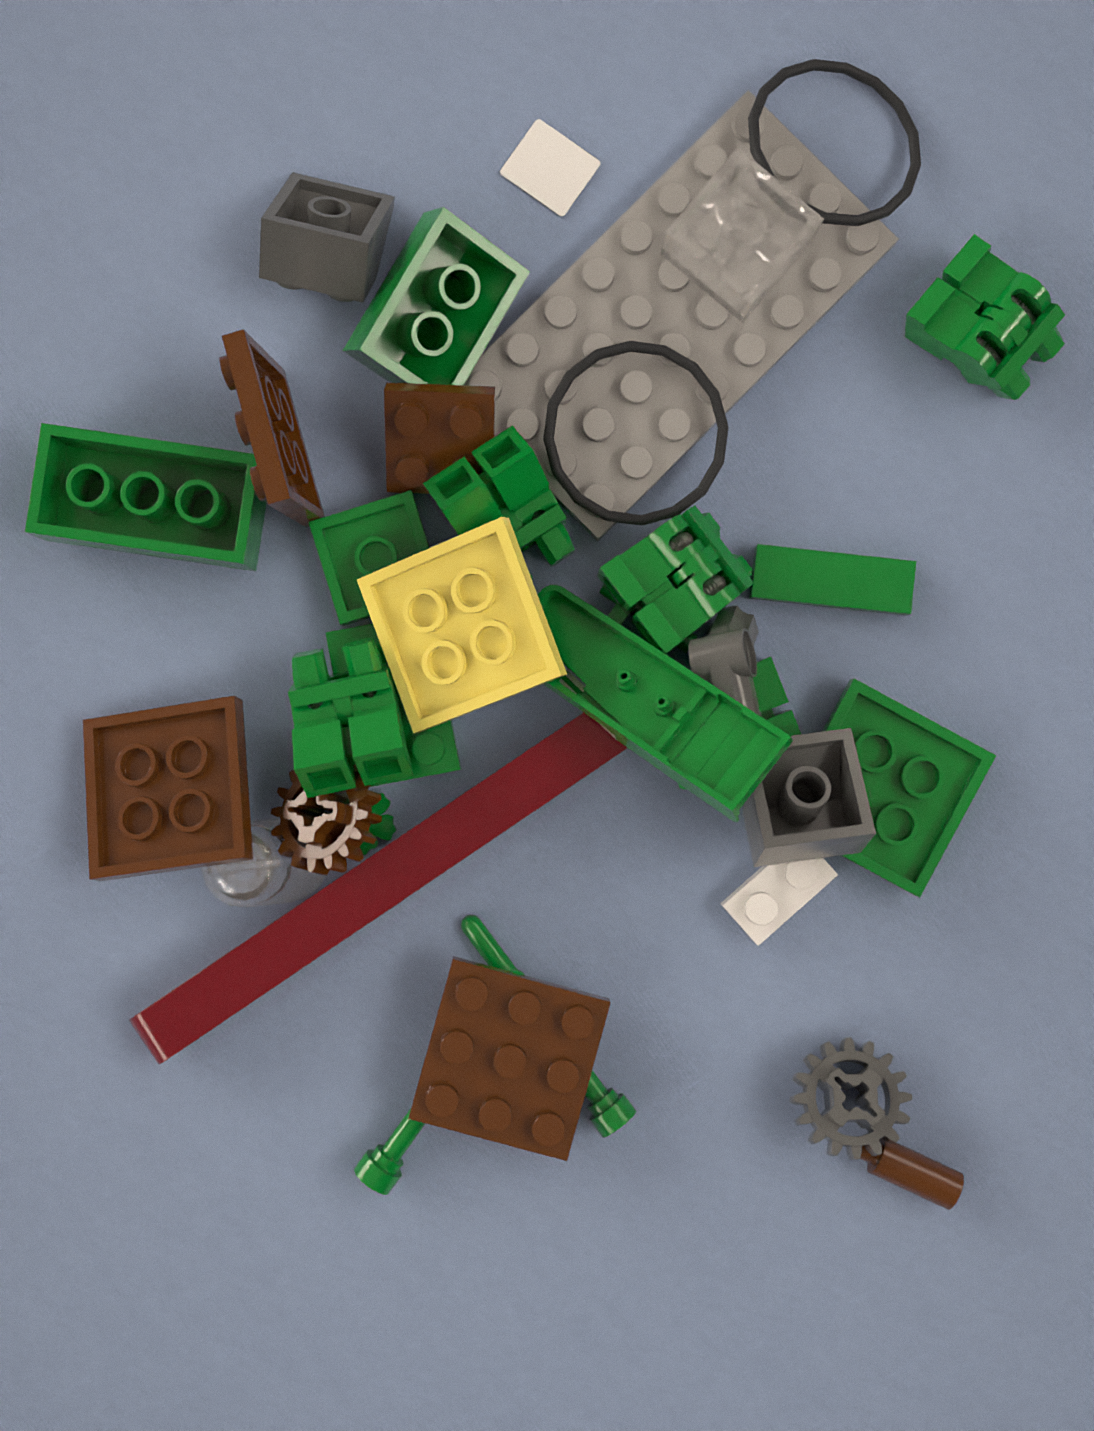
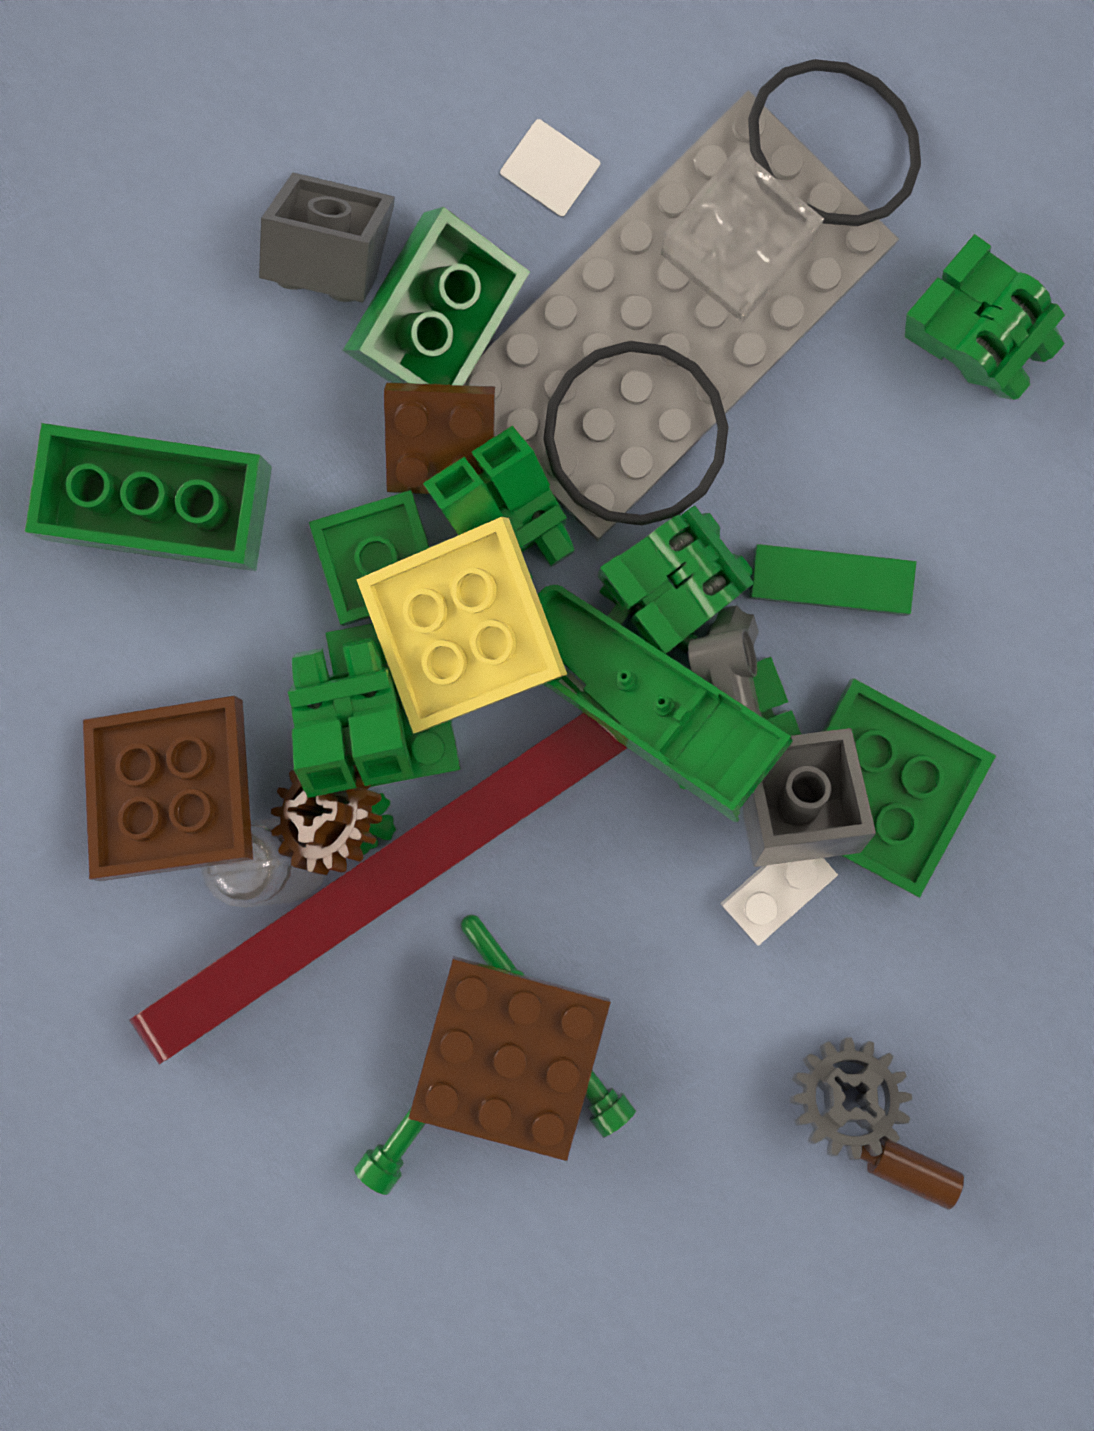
reddish brown plate [219,329,325,527] -> none

